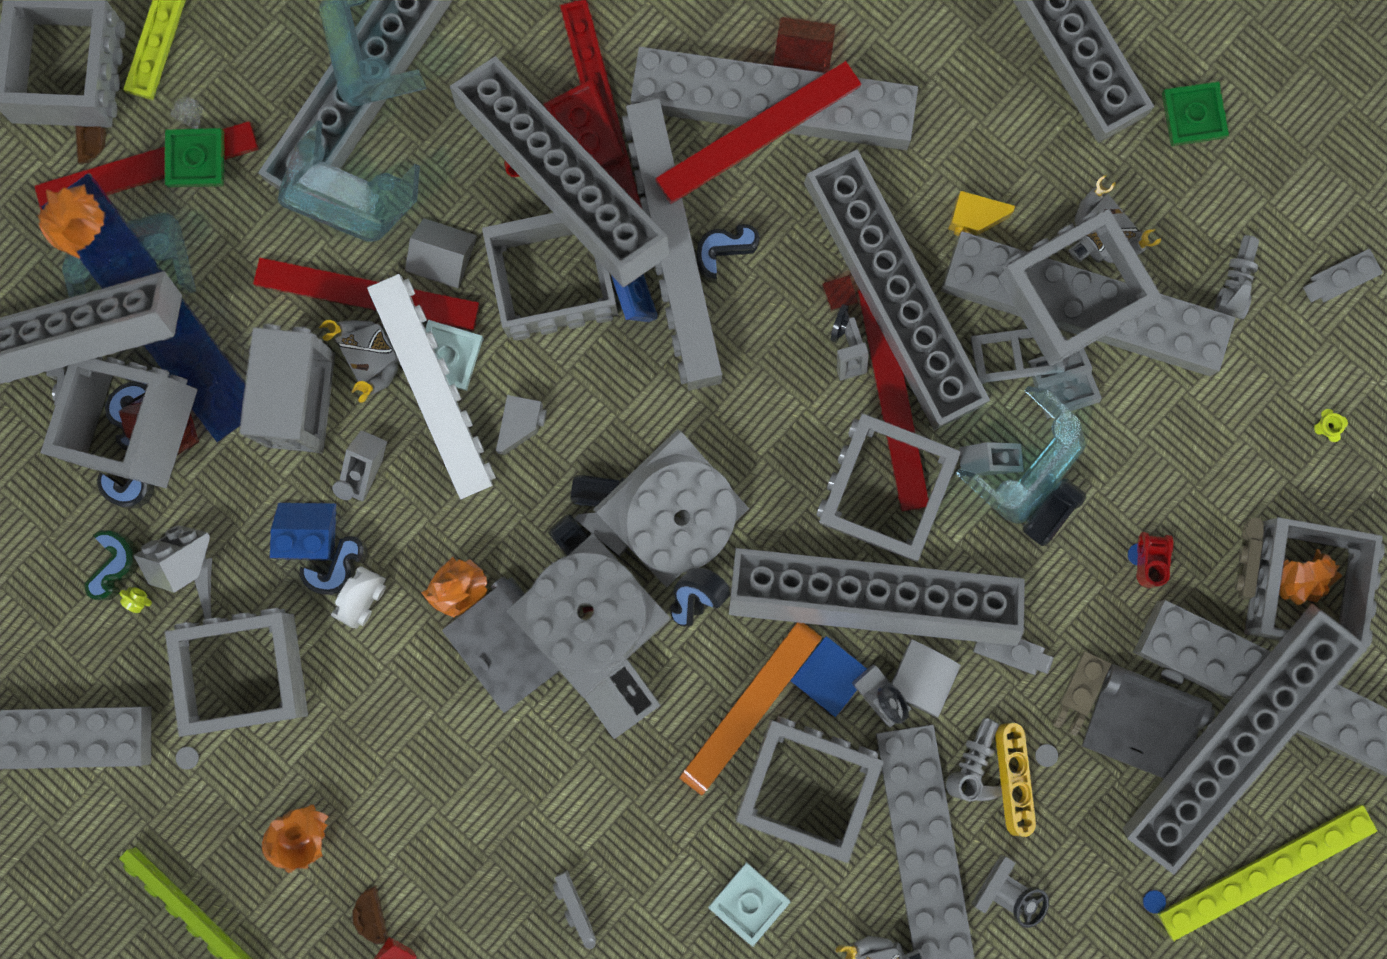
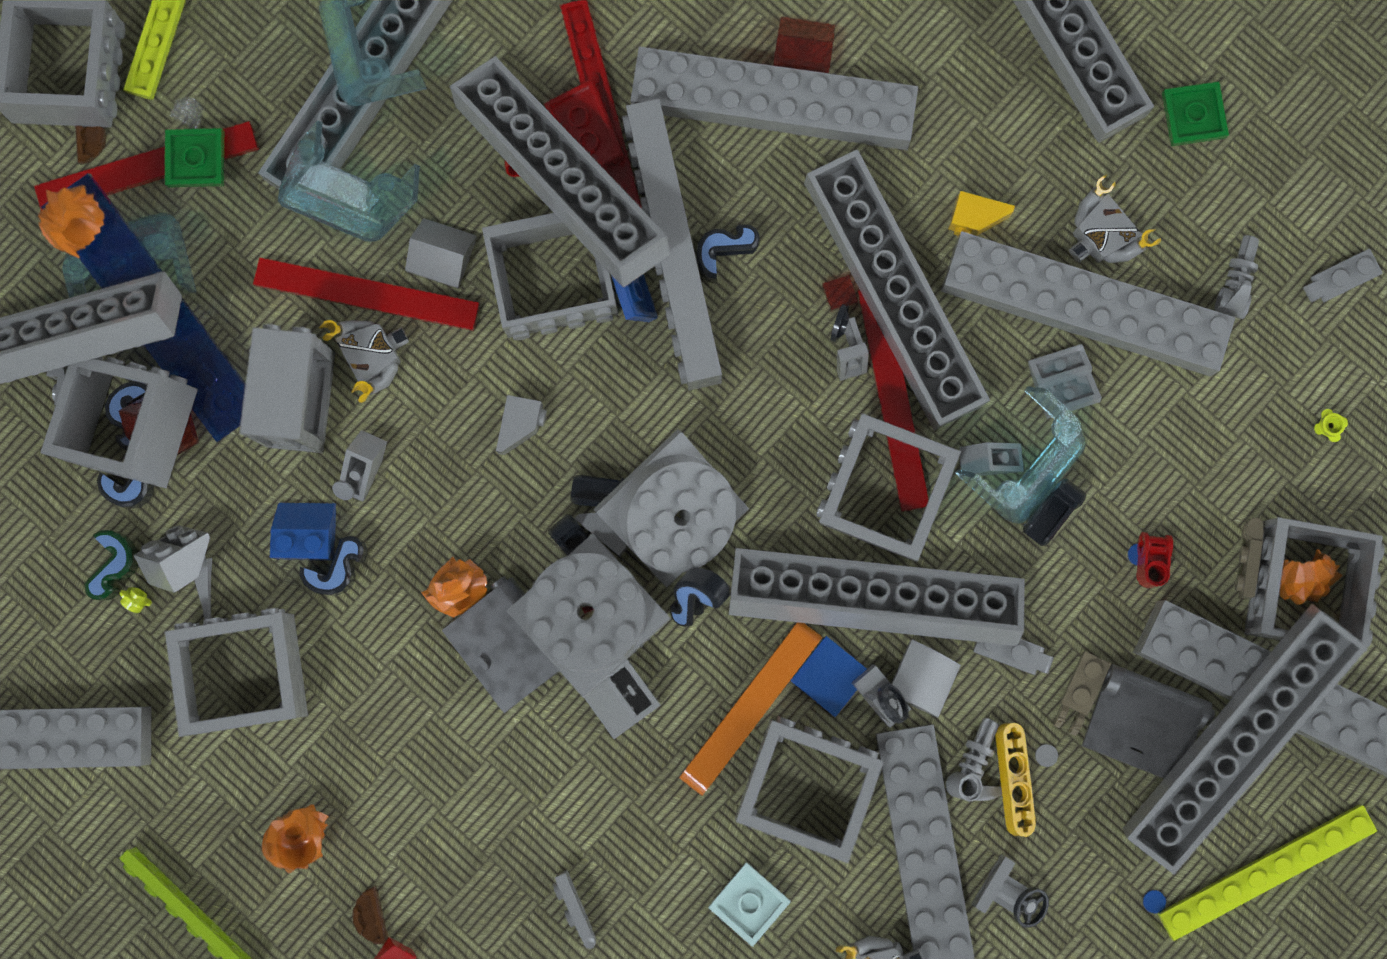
light grey piece [176,747,199,769] -> none
white slope [331,566,386,629] -> none
white brick [367,274,496,500] -> none
light aqua plate [425,320,483,391] -> none
red tile [655,61,862,204] -> none
light grey window [971,329,1065,384] -> none
light grey window [998,209,1164,367] -> none
light grey piece [1161,669,1184,684] -> none

